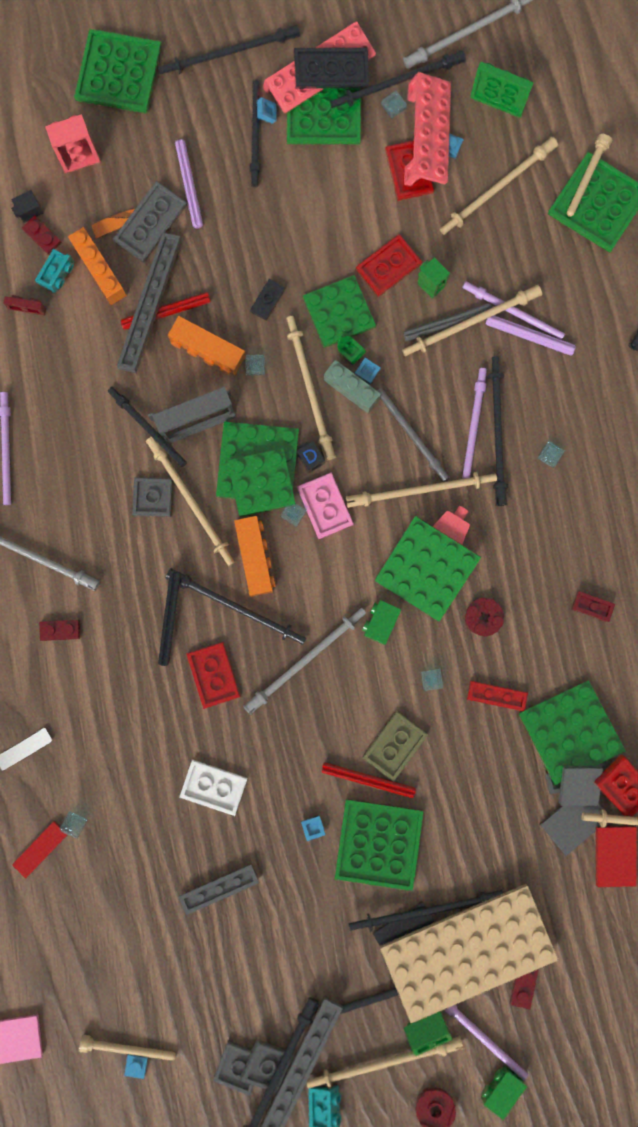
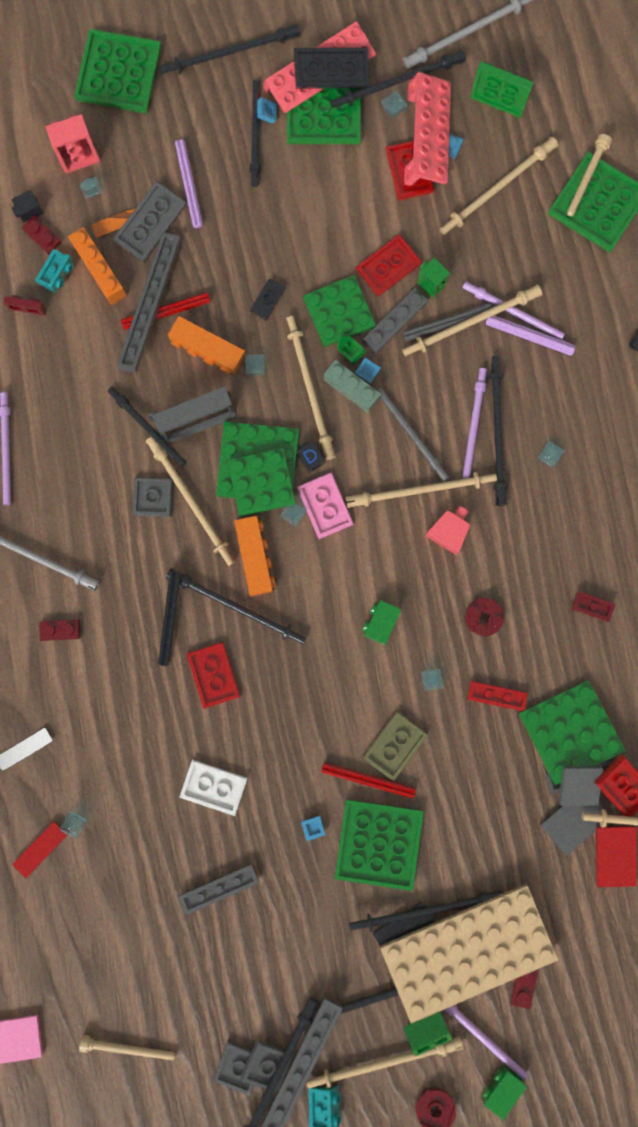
dark azure plate [124,1054,148,1079] -> none
light grey bar [243,607,366,715] -> none
green plate [374,516,481,622] -> none
none -> clear light blue plate [79,177,103,199]
none -> dark grey plate [363,288,428,354]

